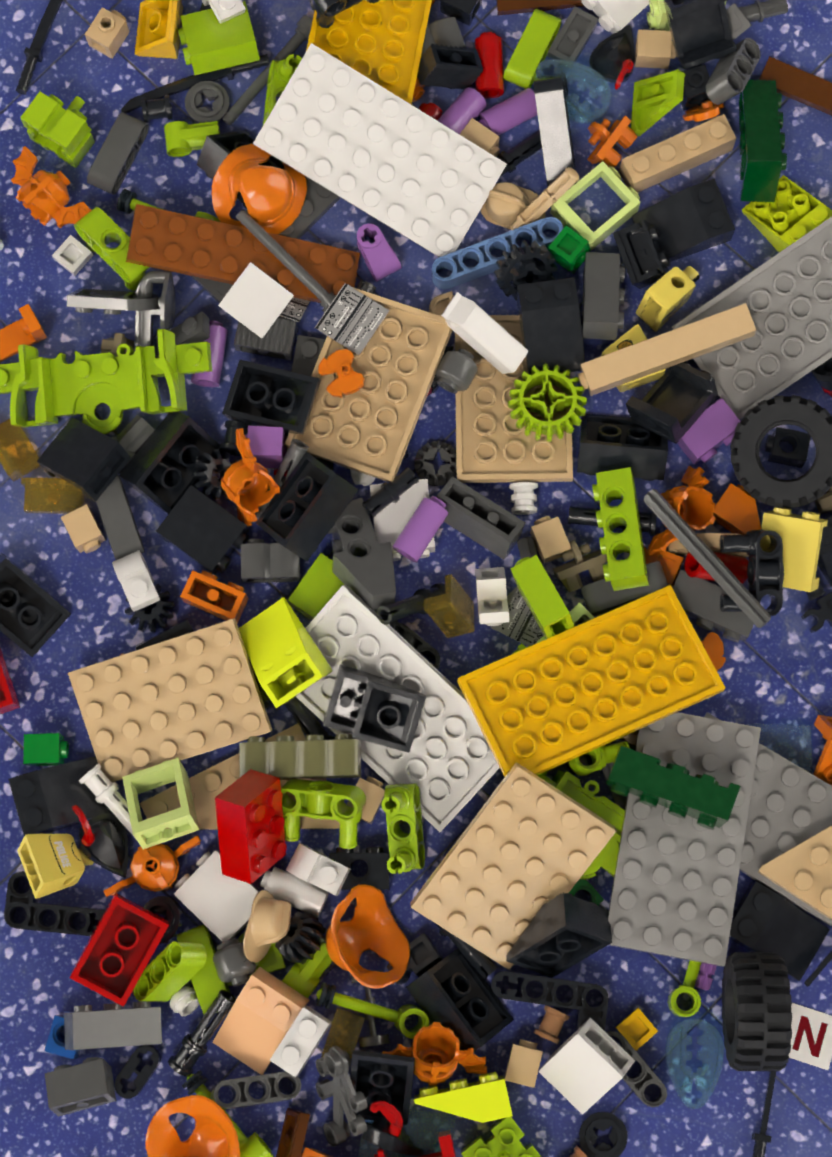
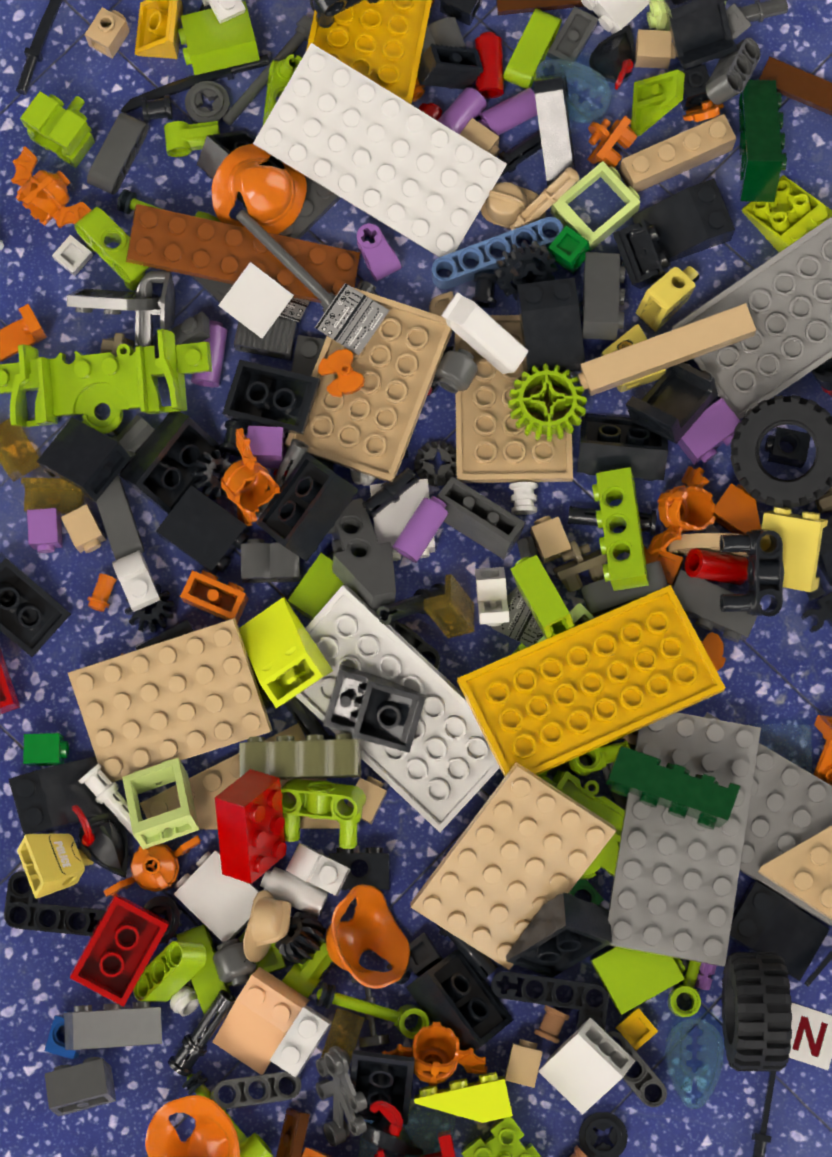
black beam [114,1045,161,1099] -> none
lime piece [381,783,425,874] -> none
dark grey axle [643,489,771,628] -> none
none -> medium lavender brick [27,508,63,553]
none -> orange pin [87,573,117,612]
none -> black bush [471,273,497,308]
none -> lime brick [590,946,686,1015]

